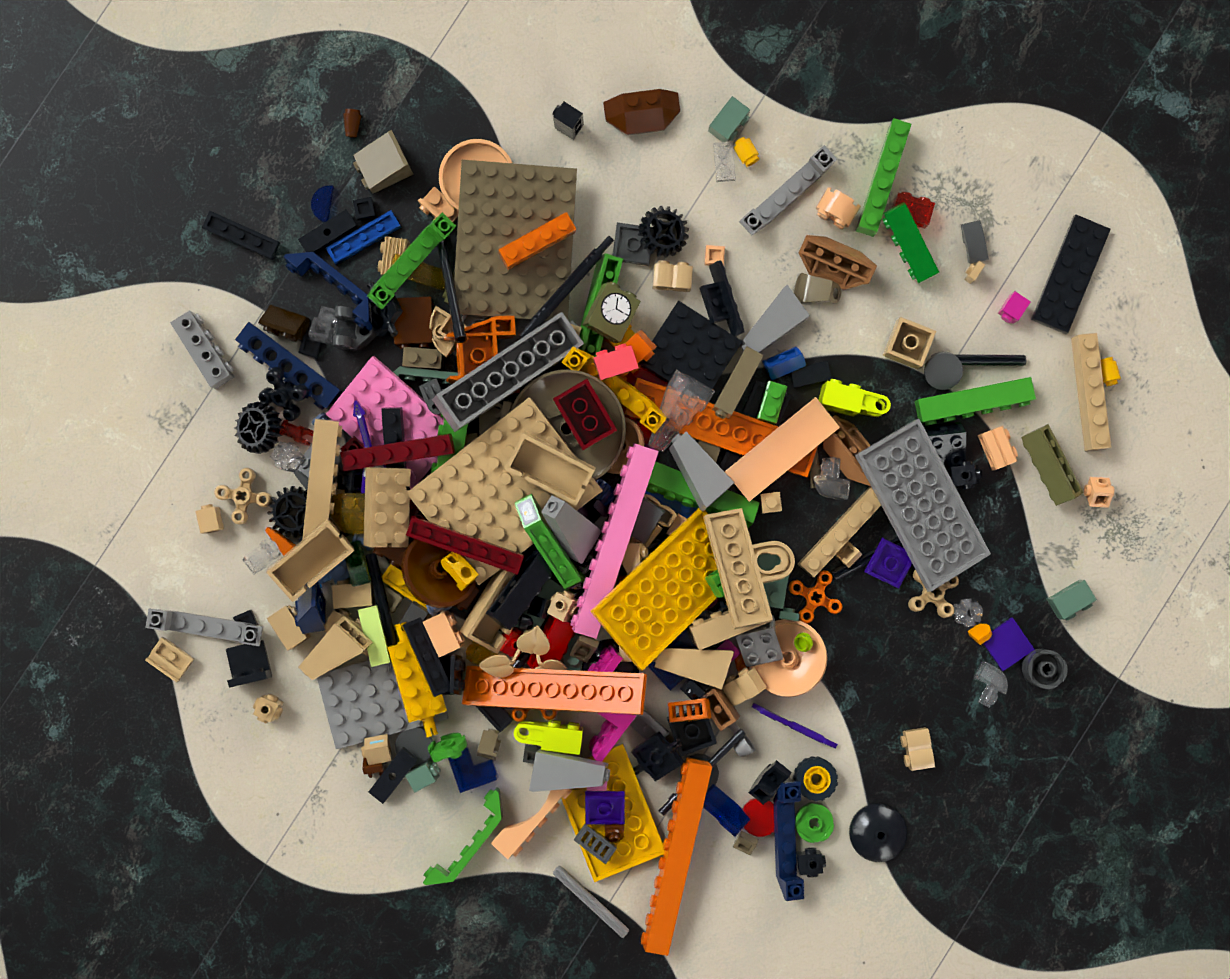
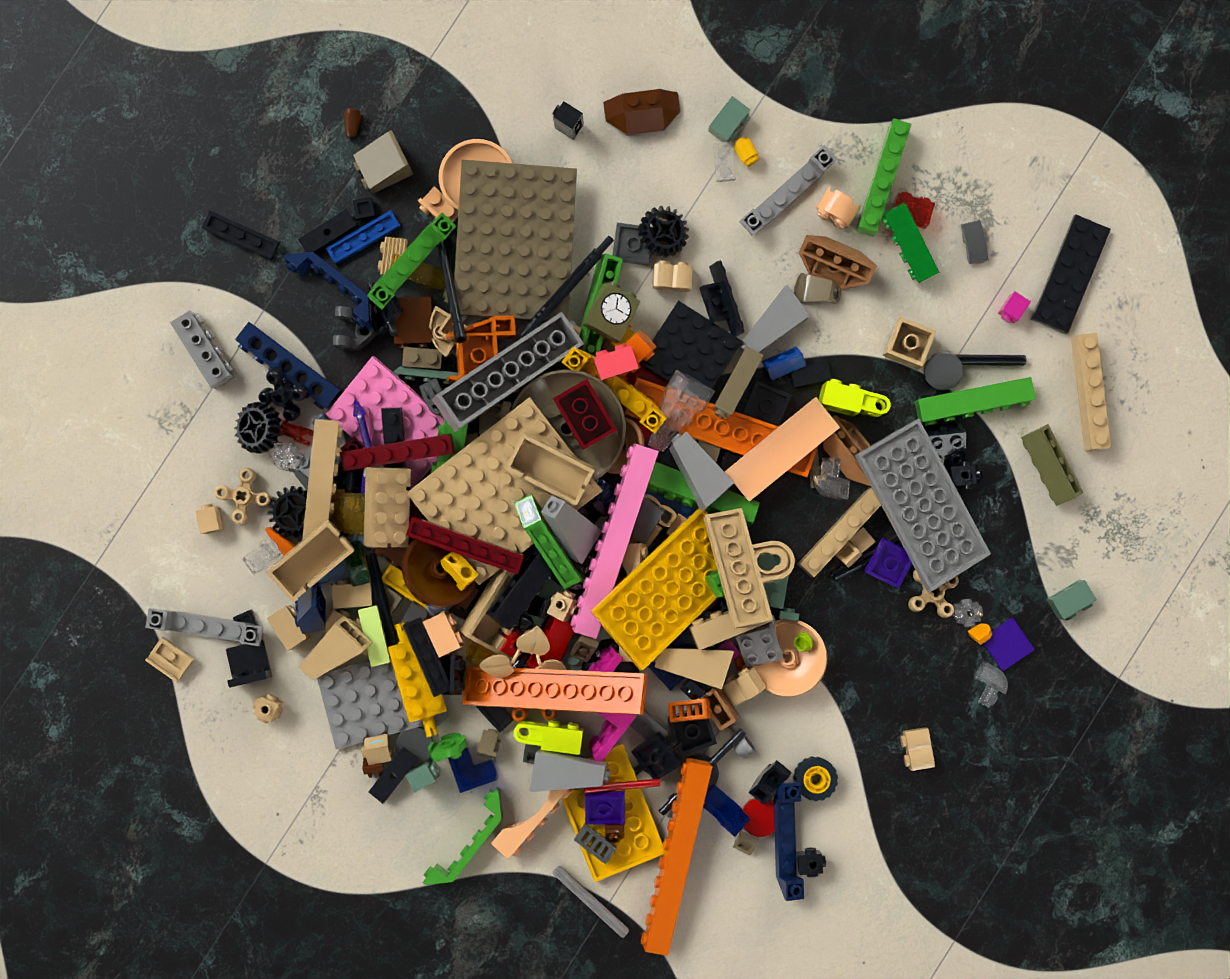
dark brown slope [258,305,310,342] -> none
black tile [298,335,323,359] -> none
clear brick [308,306,339,344] -> none
clear blue tile [311,185,334,223] -> none
orange brick [498,212,576,270] -> none
light nougat tile [704,245,725,266] -> none
dark purple piece [752,703,838,749] -> none
bright green brick [756,381,787,425] -> none
tan brick [758,492,782,514] -> none
orange gear [788,570,842,624] -> none
bright green plate [795,802,834,843] -> none
black dish [849,803,907,862] -> none
tan plate [964,261,985,284] -> none
light nougat brick [978,426,1018,471] -> none
dark grey brick [1022,649,1067,689] -> none
light nougat brick [1084,477,1114,508] -> none
yellow brick [1101,357,1121,387] -> none
none -> red bar [584,779,661,793]
none -> tan tile [849,527,876,553]

